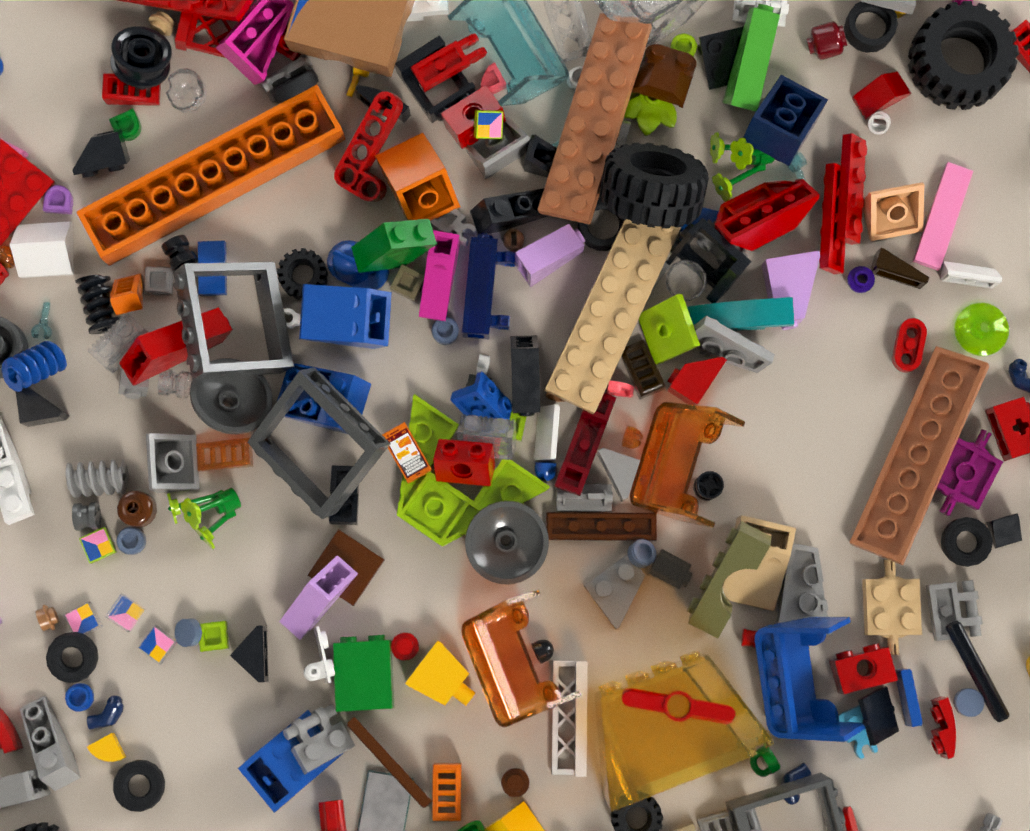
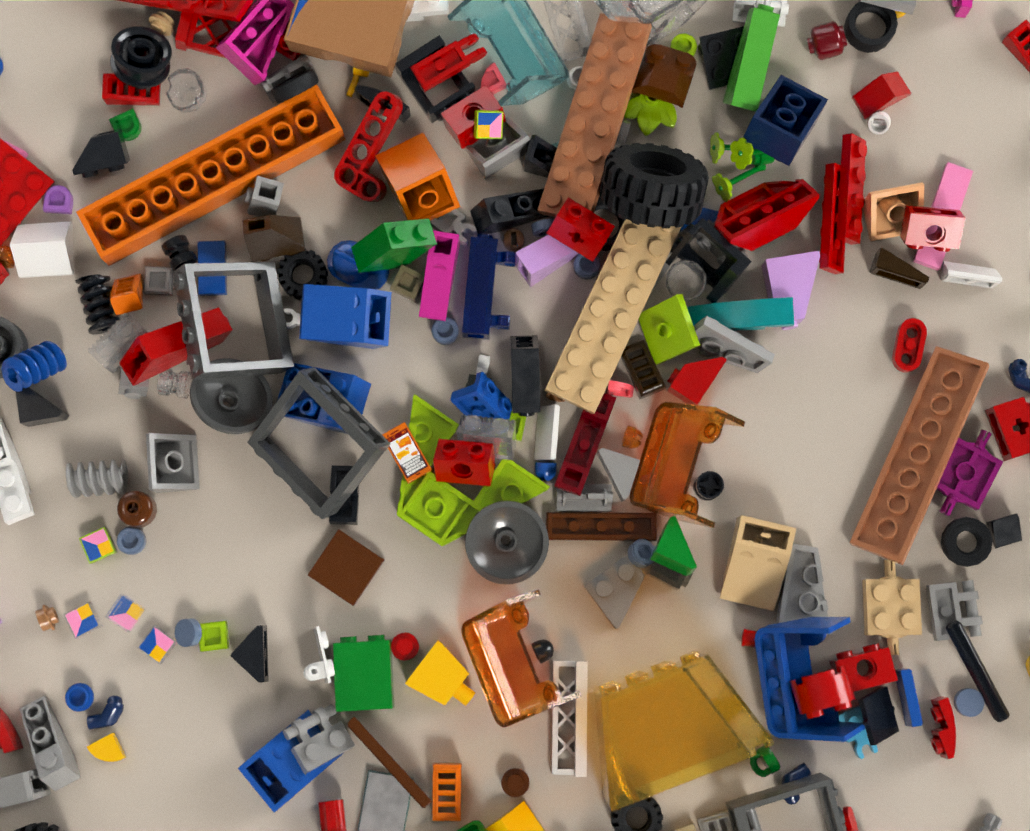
clear light blue hand [31,302,52,339] -> none
black tyre [46,632,99,683] -> none
dark grey wheel [72,502,101,531] -> none
black tyre [113,760,165,812] -> none
plant [167,488,241,549] -> none
clear orange slope [196,438,253,471] -> none
lavender slope [279,555,358,640] -> none
red piece [621,688,736,724] -> none
olive arch [687,521,772,638] -> none
clear light blue hand [787,153,807,181] -> none
dark purple plate [847,266,875,293] -> none
black tyre [908,1,1019,110] -> none
clear neon green dish [954,303,1009,356] -> none
none -> dark brown slope [242,215,305,262]
none -> light grey brick [244,175,284,217]
none -> sand blue tile [531,218,554,237]
none -> red brick [547,197,615,262]
none -> sand blue tile [573,254,601,279]
none -> green slope [650,516,697,576]
none -> red brick [790,665,855,719]
none -> brick [900,205,966,252]

